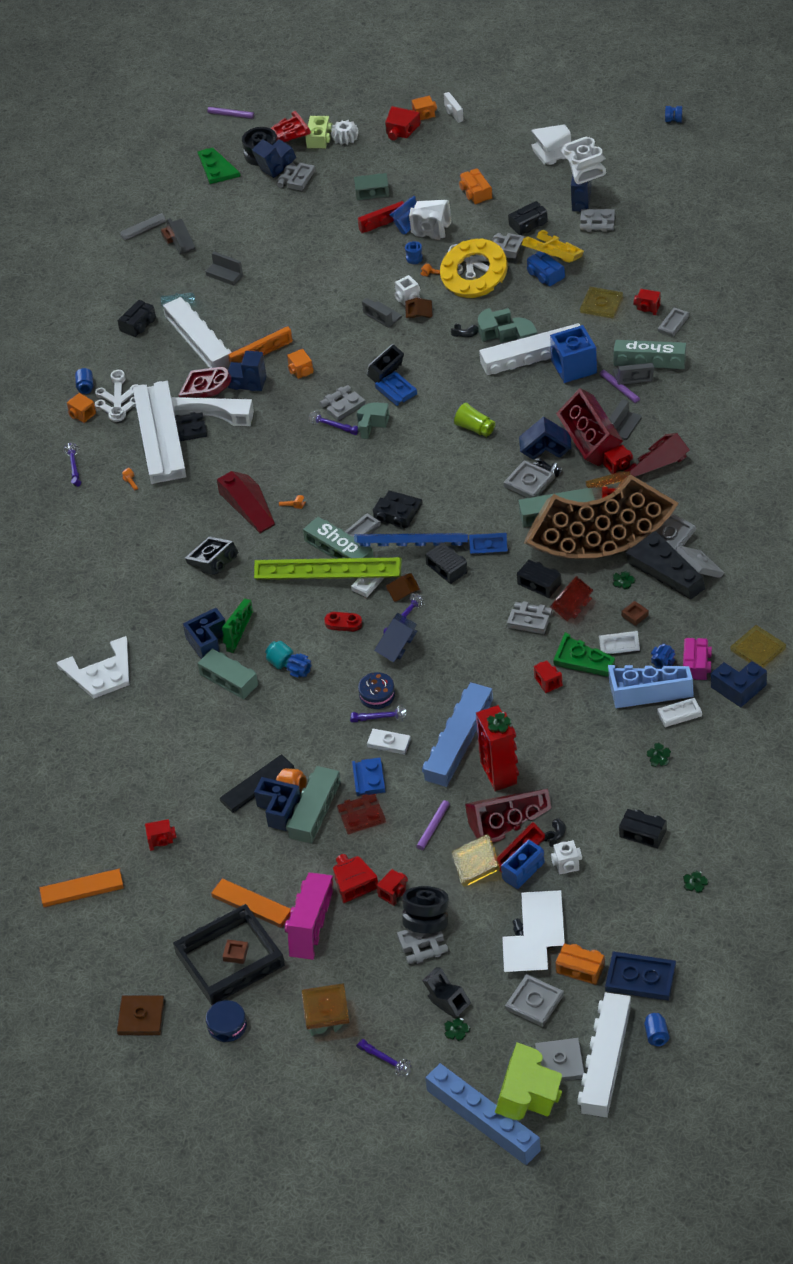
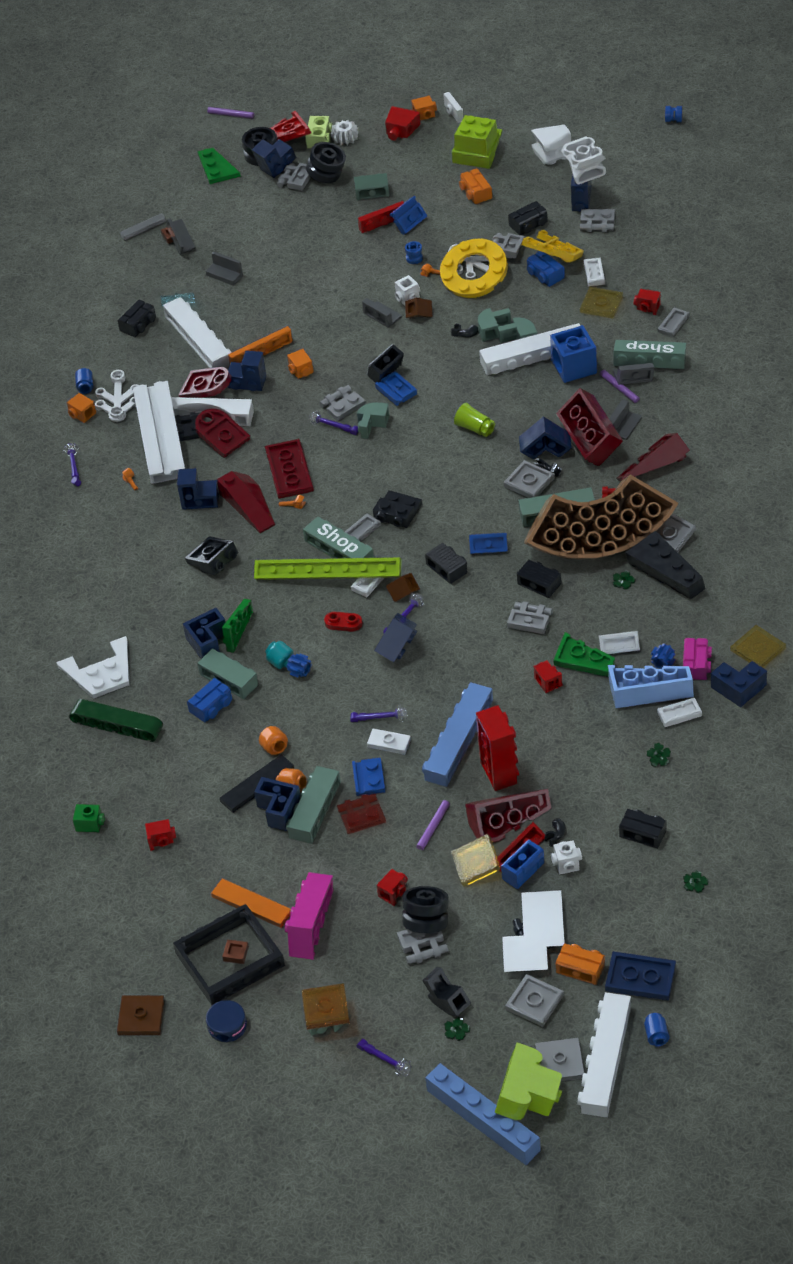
orange tile [39,868,124,907] -> none
red torso [333,854,378,903] -> none
blue plate [354,533,468,547] -> none
dark blue head [358,672,395,709] -> none
white piece [409,200,451,240] -> none
dark green plant [487,712,512,733] -> none
clear red brick [550,576,594,622] -> none
clear orange tile [585,472,630,488] -> none
red brick [603,444,633,476] -> none
copper plate [621,601,649,626] -> none
light grey plate [676,545,725,578] -> none
none -> dark green beam [69,699,163,742]
none -> green brick [73,804,105,832]
none -> dark blue brick [177,468,219,510]
none -> blue brick [187,678,232,723]
none -> dark red tile [195,409,250,458]
none -> orange head [259,726,288,755]
none -> dark red tile [265,439,314,499]
none -> black wheel [306,142,346,183]
none -> lime piece [452,115,502,169]
none -> white plate [584,258,605,287]

